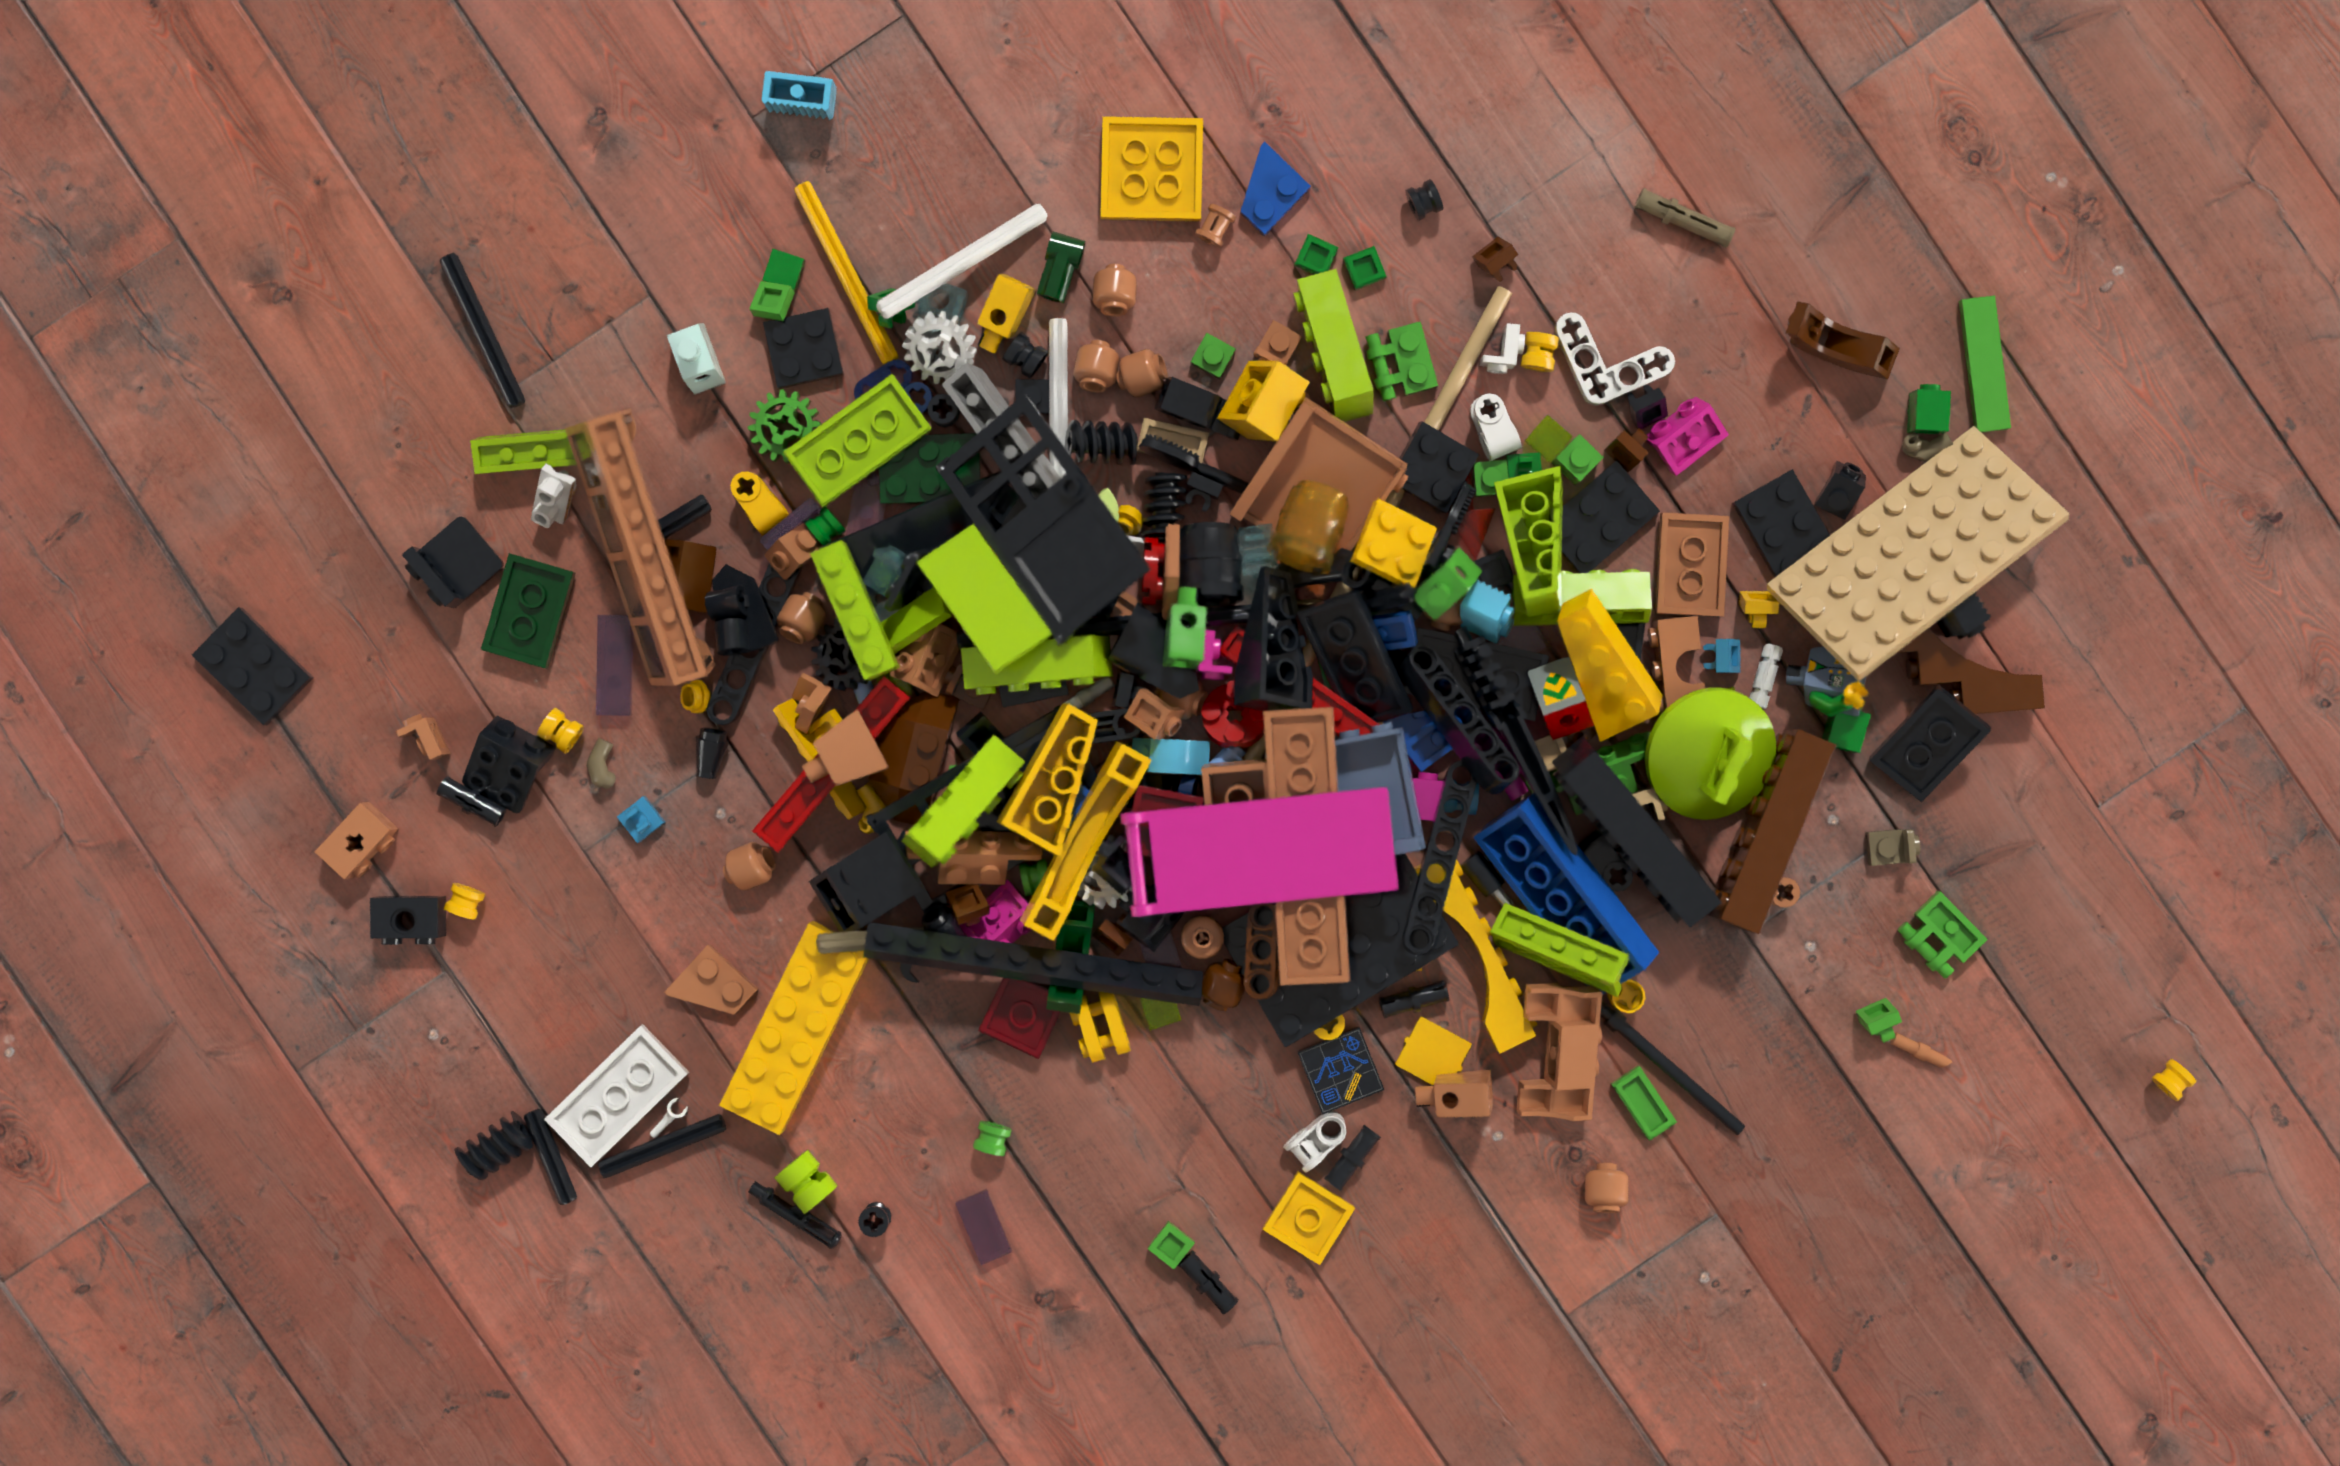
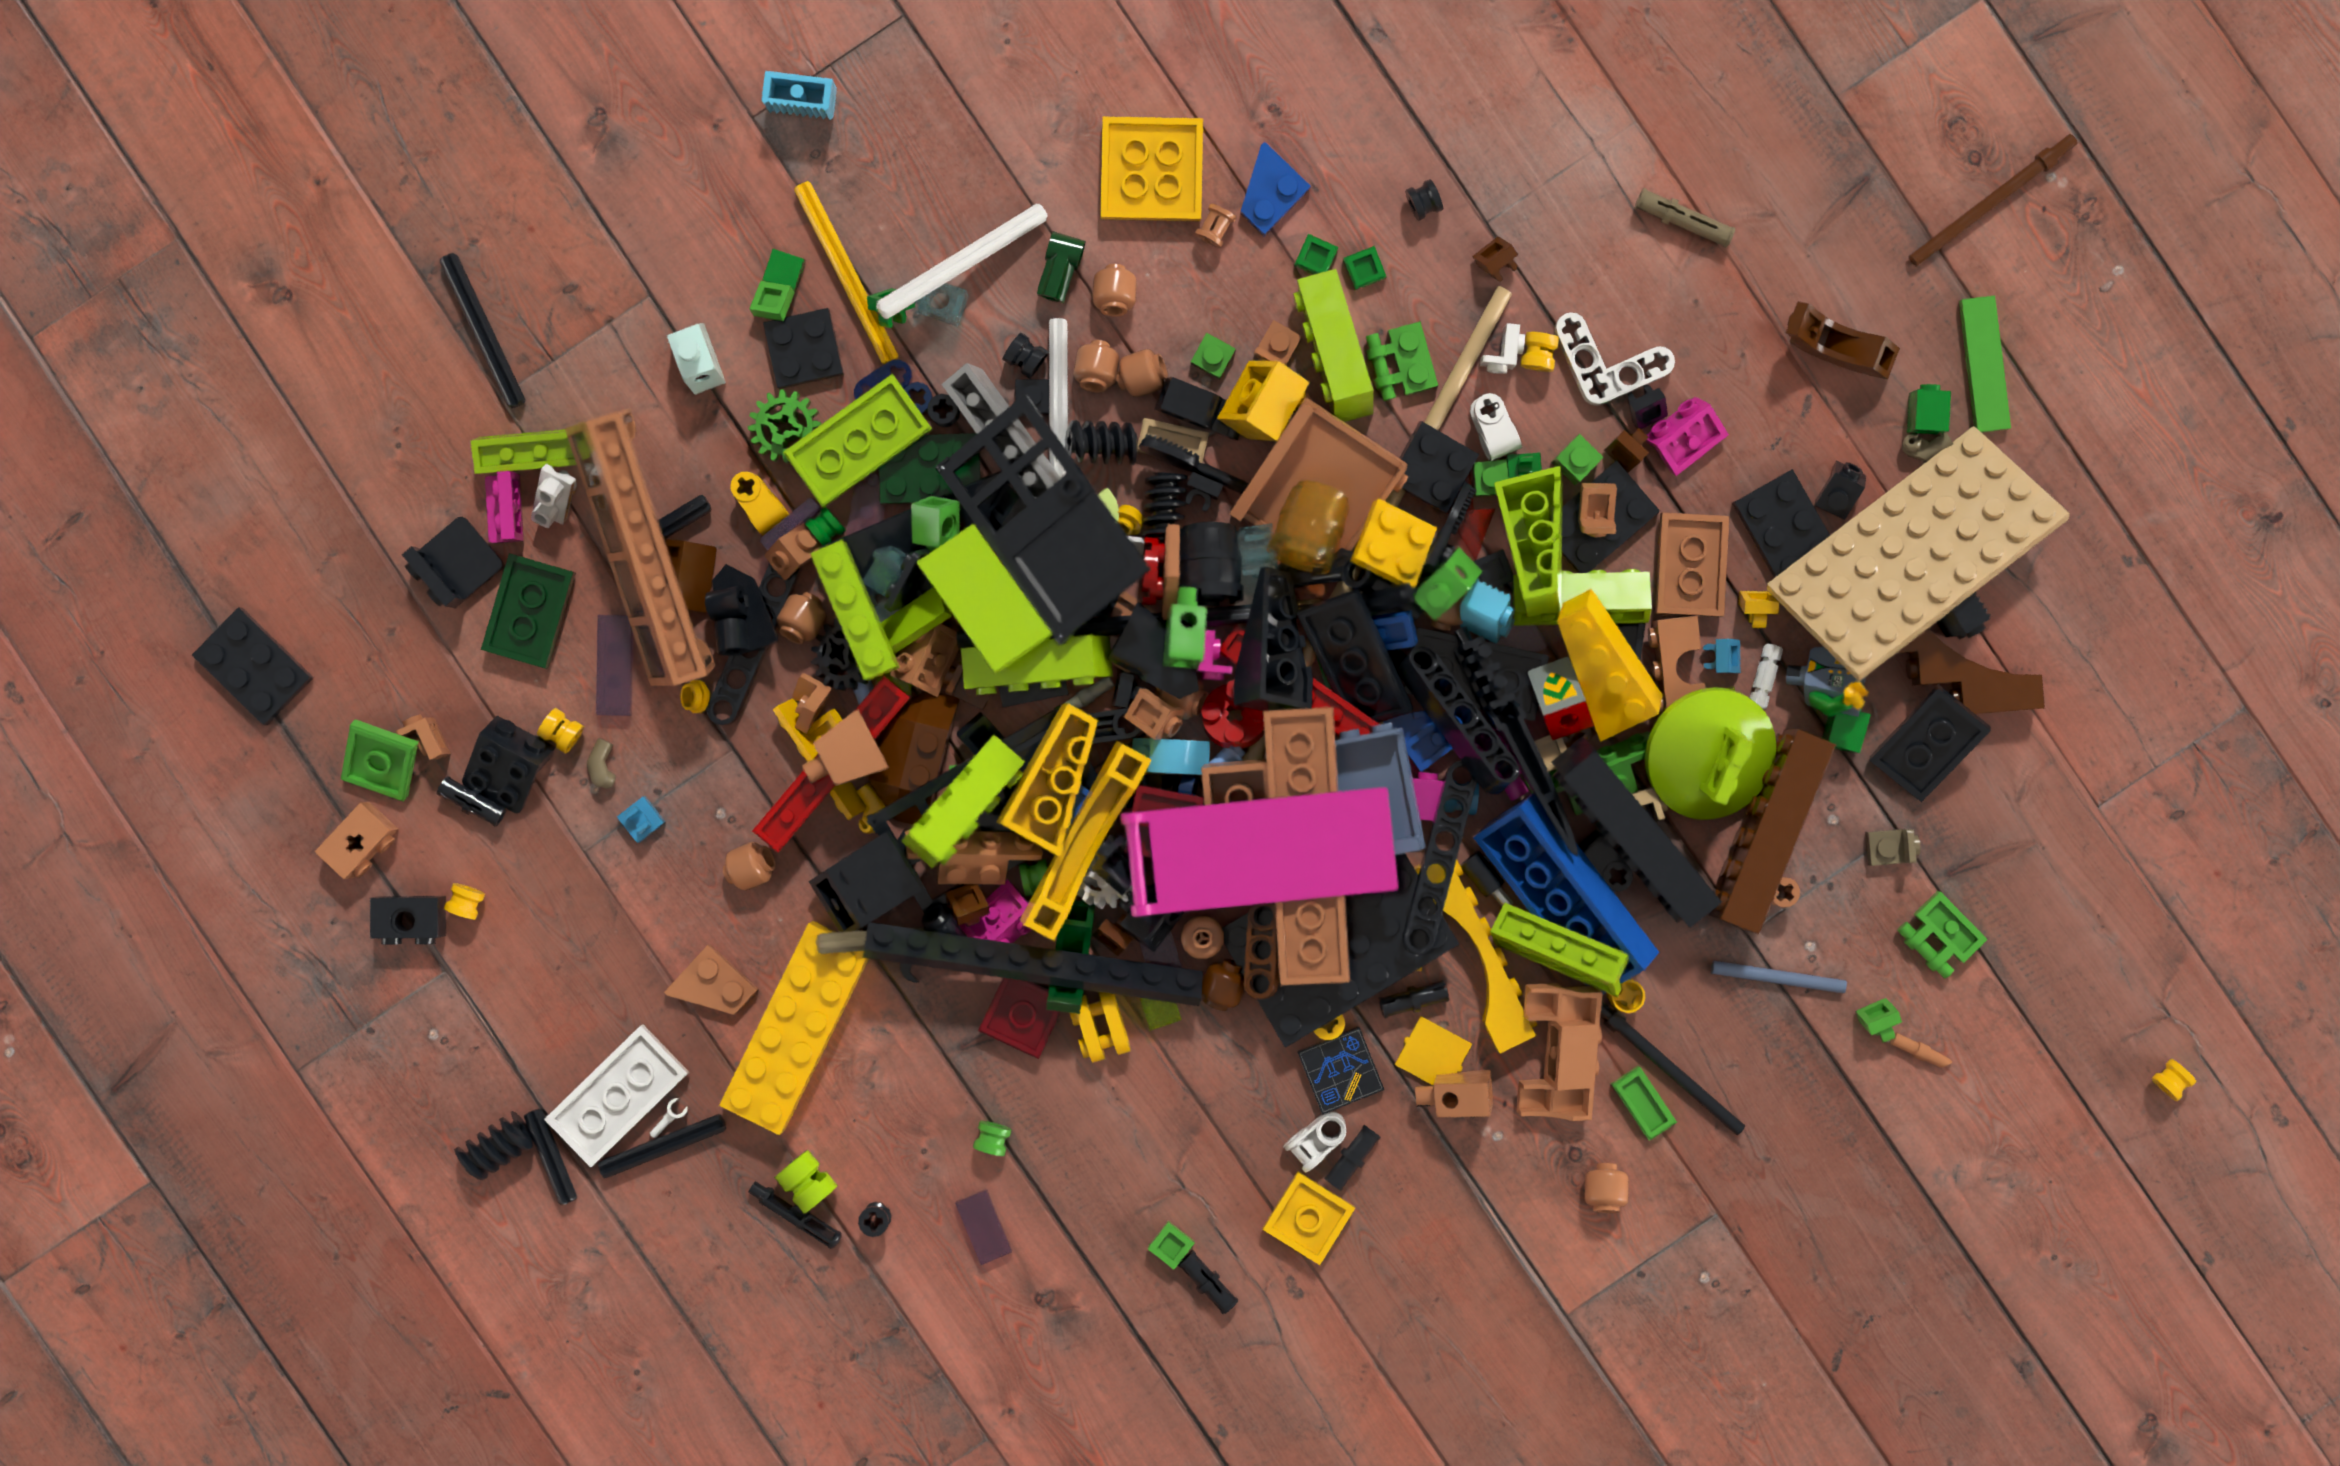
black cone [696,728,729,779] -> none
white gear [902,311,977,384] -> none
yellow torso [977,274,1037,353] -> none
clear neon green tile [1525,414,1573,463] -> none
none -> bright green tile [341,719,418,802]
none -> dark pink bracket [485,471,524,543]
none -> bright green brick [911,496,960,551]
none -> nougat bracket [1578,483,1617,537]
none -> sand blue bar [1711,960,1847,993]
none -> reddish brown bar [1909,134,2078,267]

